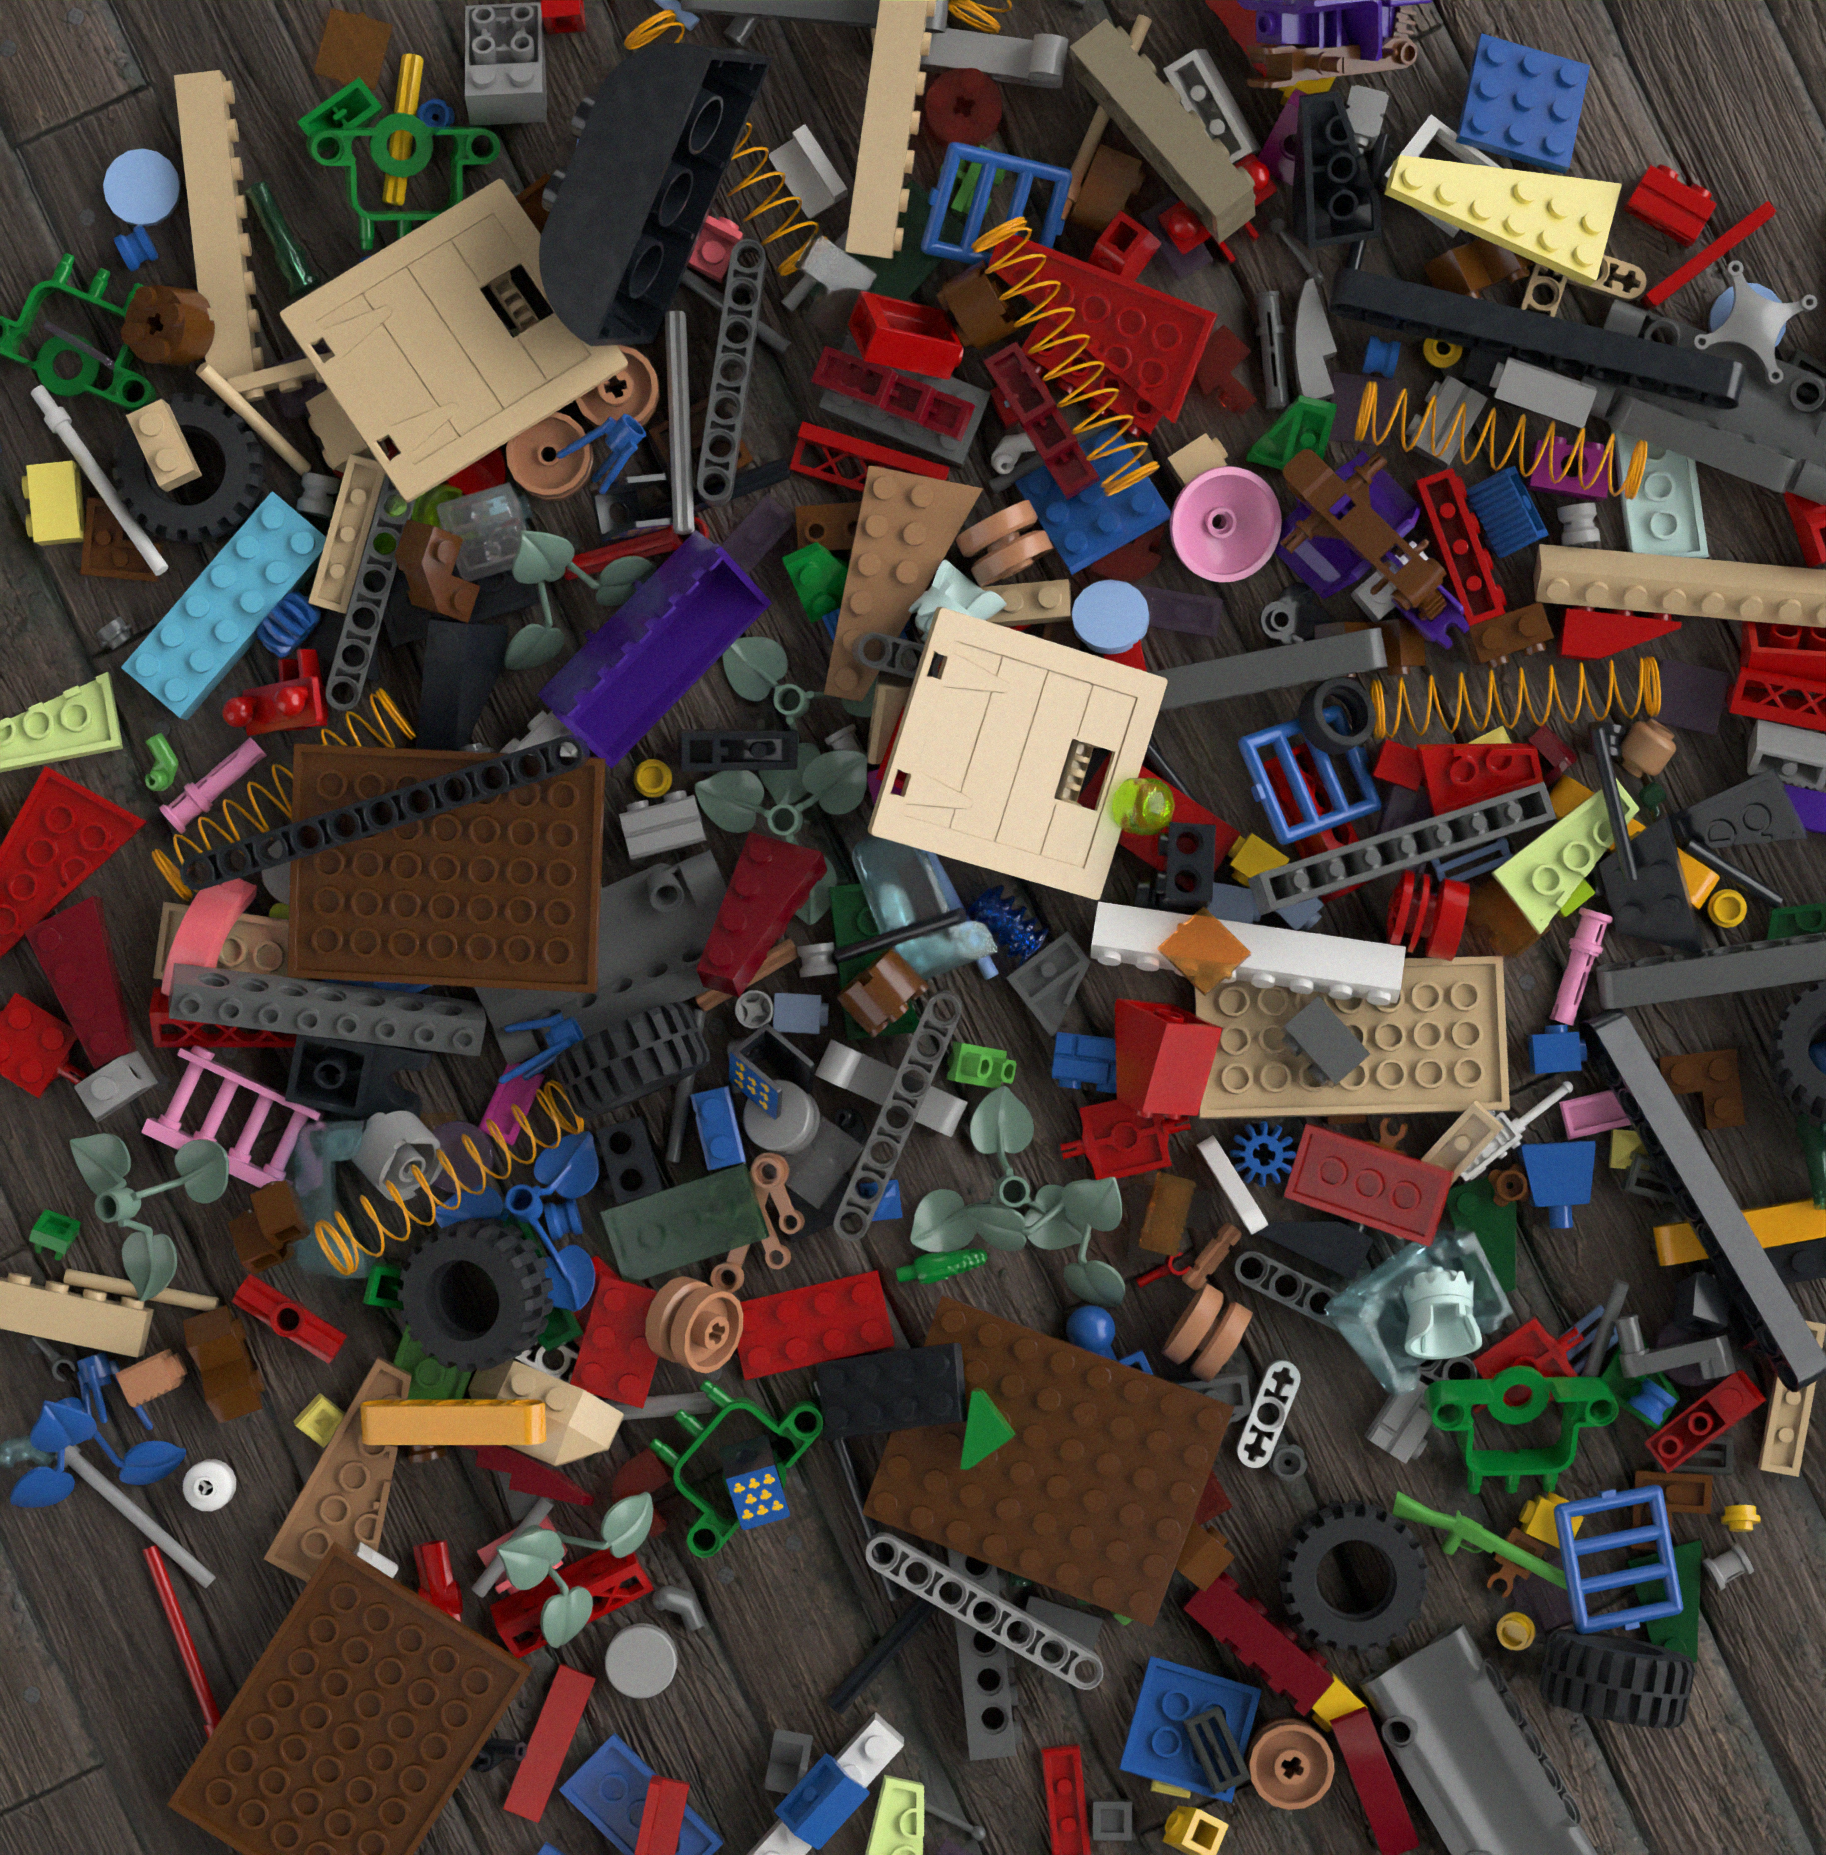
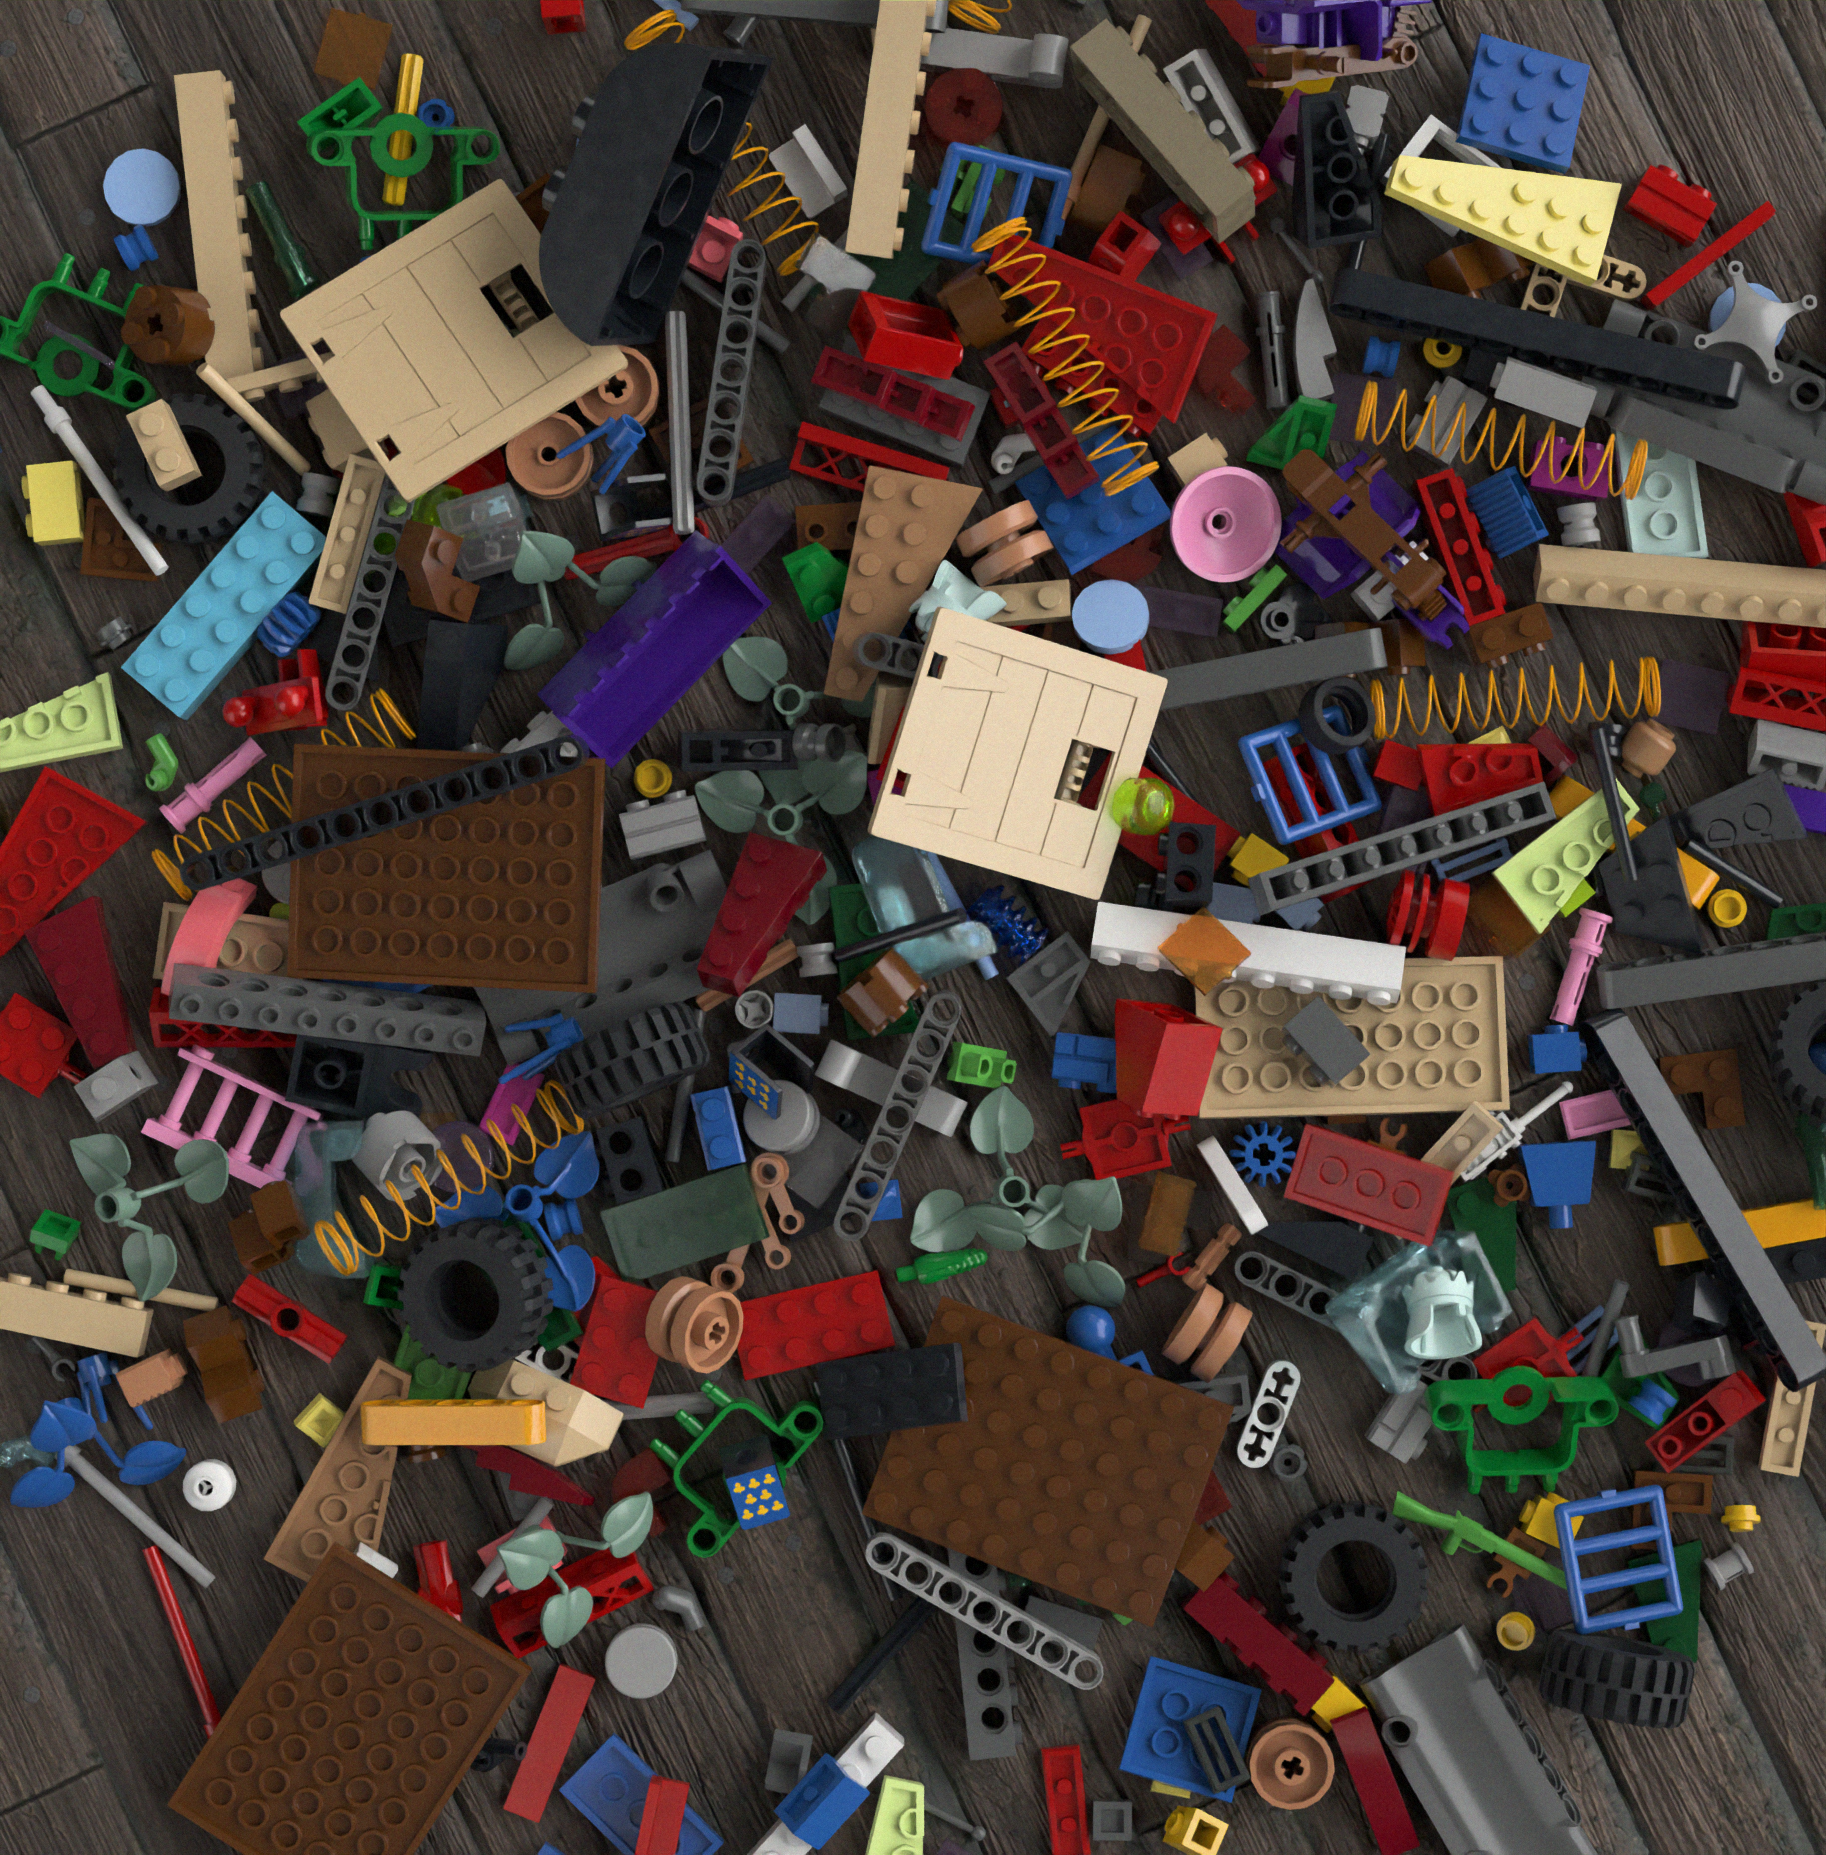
light grey slope [465,2,547,126] -> none
green slope [960,1388,1016,1470] -> none
red slope [1556,605,1682,662] -> none
none -> dark grey wheel [792,722,846,763]
none -> bright green plate [1221,564,1287,634]

